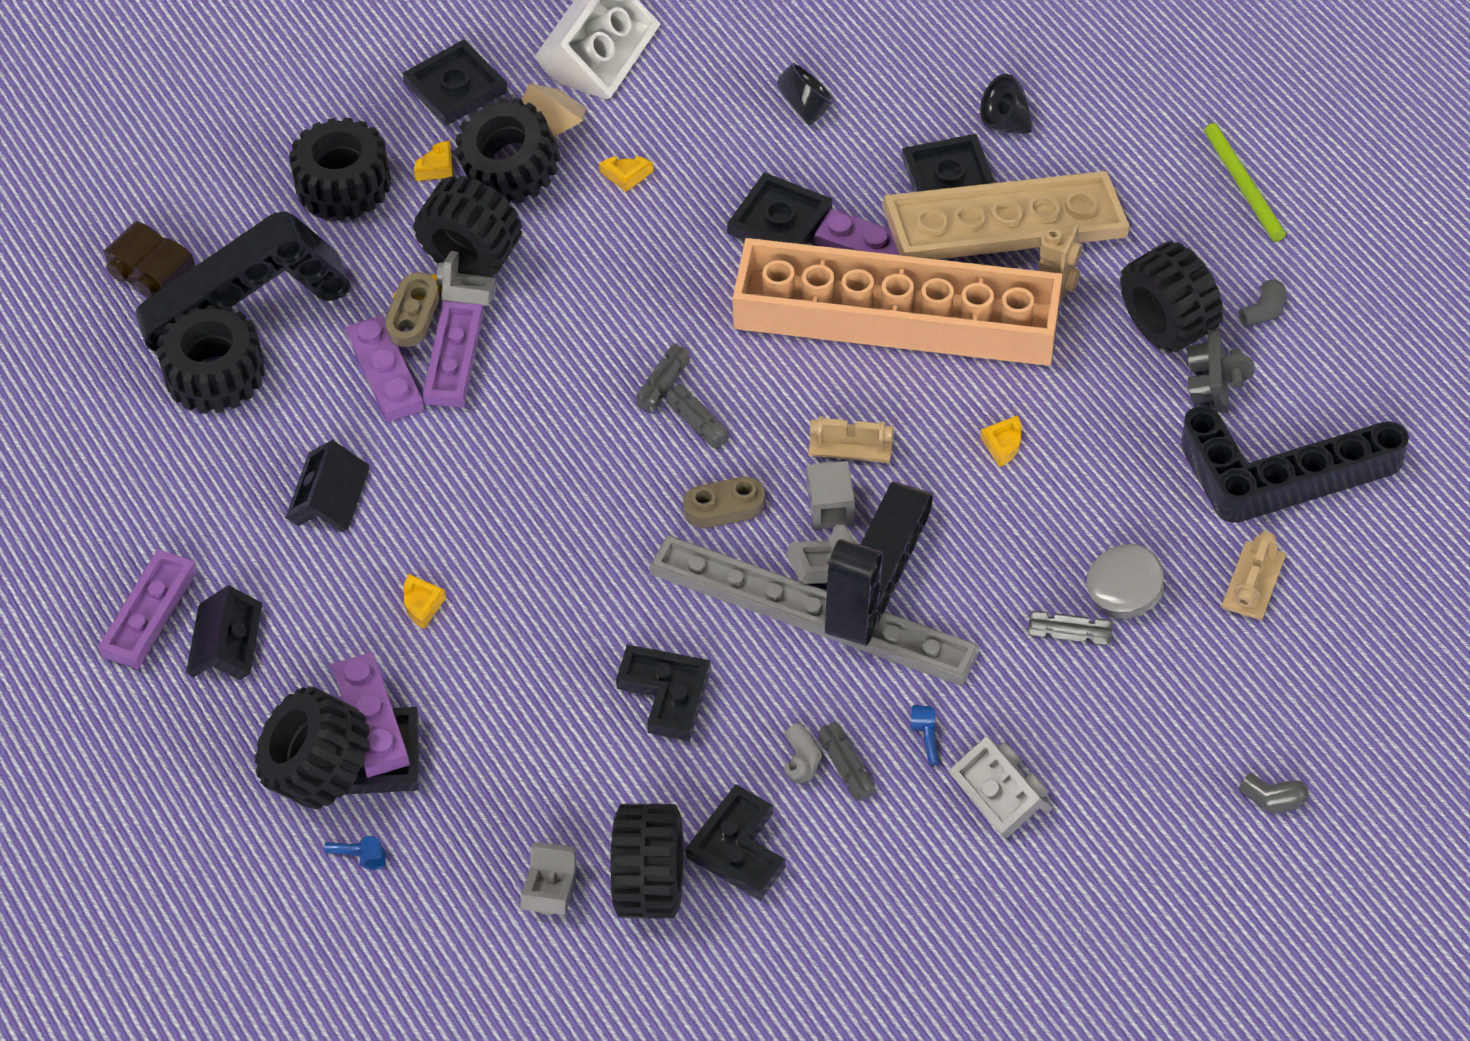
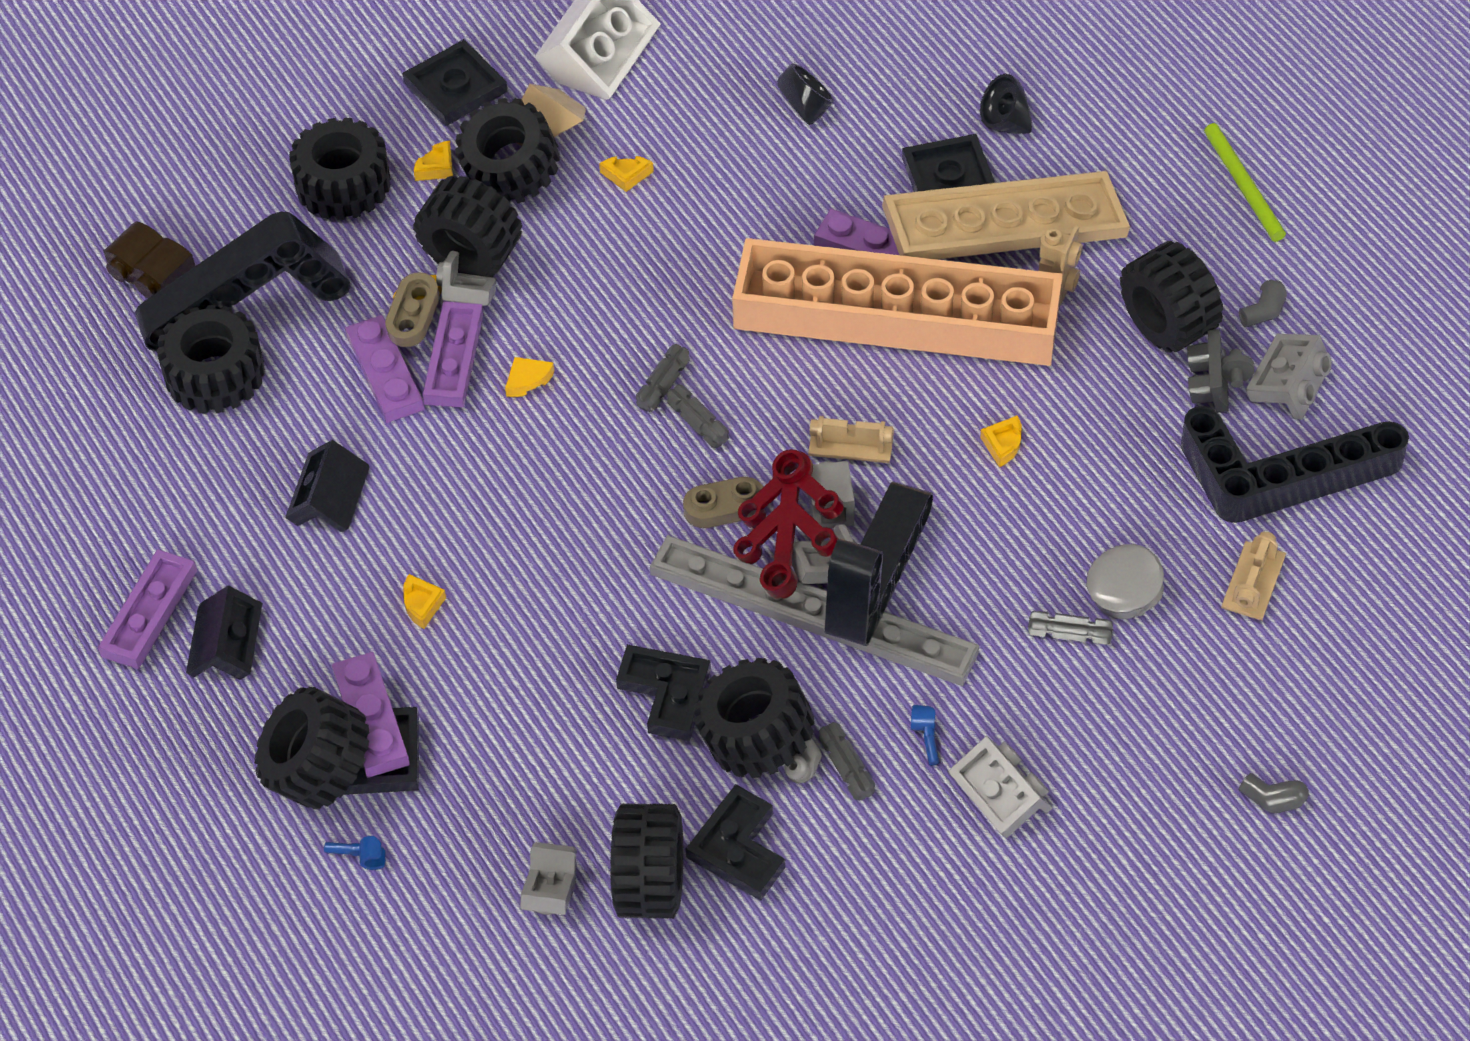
black plate [727,172,832,245] -> none
none -> yellow tile [505,357,555,397]
none -> black tyre [694,658,815,778]
none -> dark red plant [733,449,844,598]
none -> light grey bracket [1246,333,1332,420]

